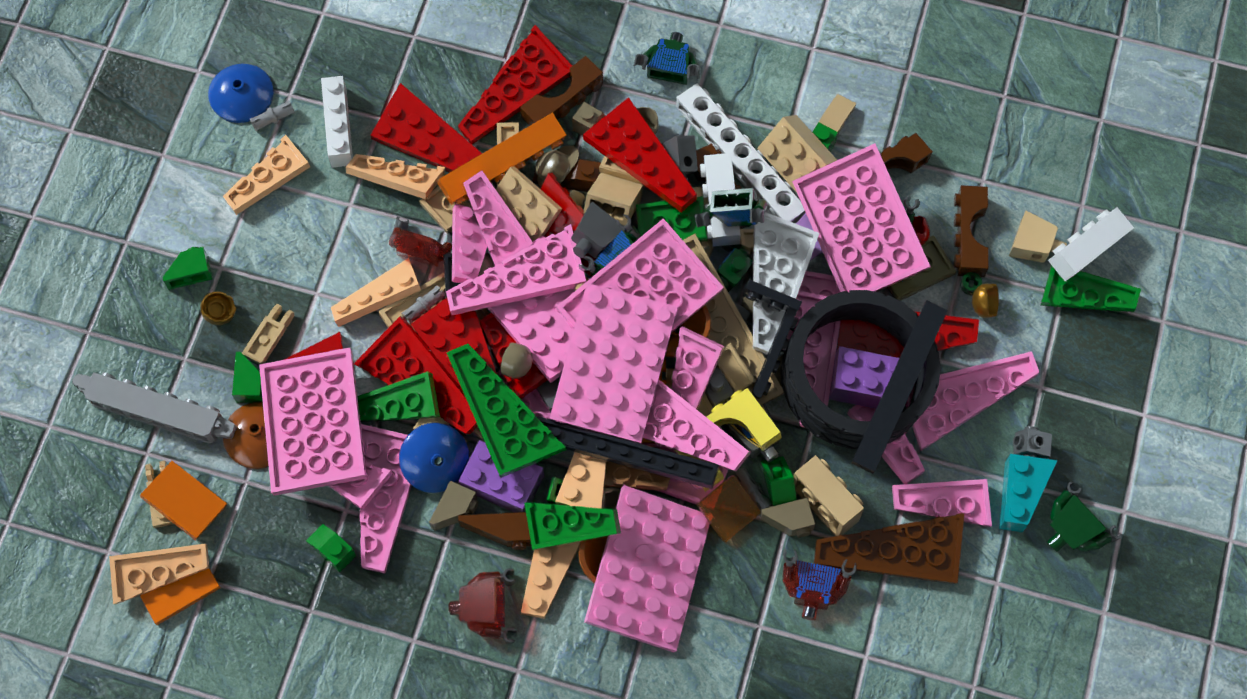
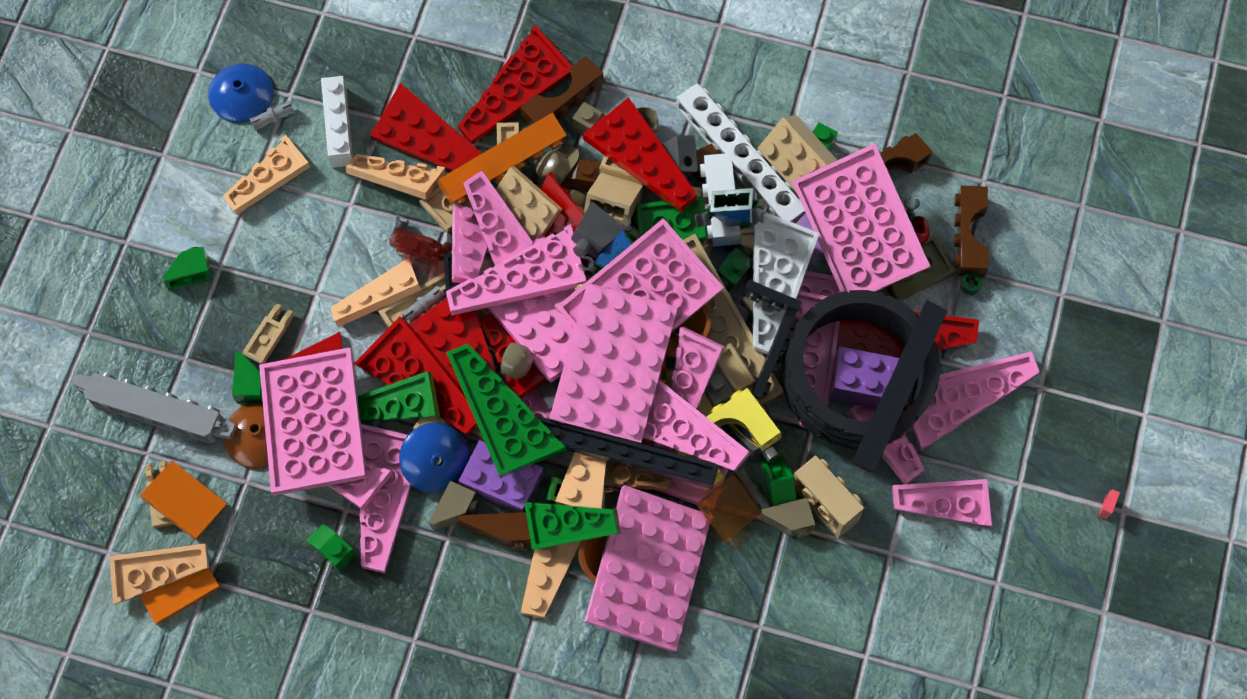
pearl gold hair [200,292,236,325] -> none
clear red torso [449,568,517,644] -> none
torso [633,32,700,85] -> none
clear red torso [783,549,857,620] -> none
reddish brown wing [813,513,965,584] -> none
tan slope [819,94,857,134] -> none
pearl gold hair [972,284,999,318] -> none
teal wedge [999,454,1057,533] -> none
tan torso [1009,211,1067,263] -> none
dark grey brick [1013,426,1052,459] -> none
green wing [1040,265,1141,312] -> none
dark green torso [1047,482,1122,552] -> none
white brick [1048,207,1134,281] -> none
none -> coral tile [1099,489,1120,520]

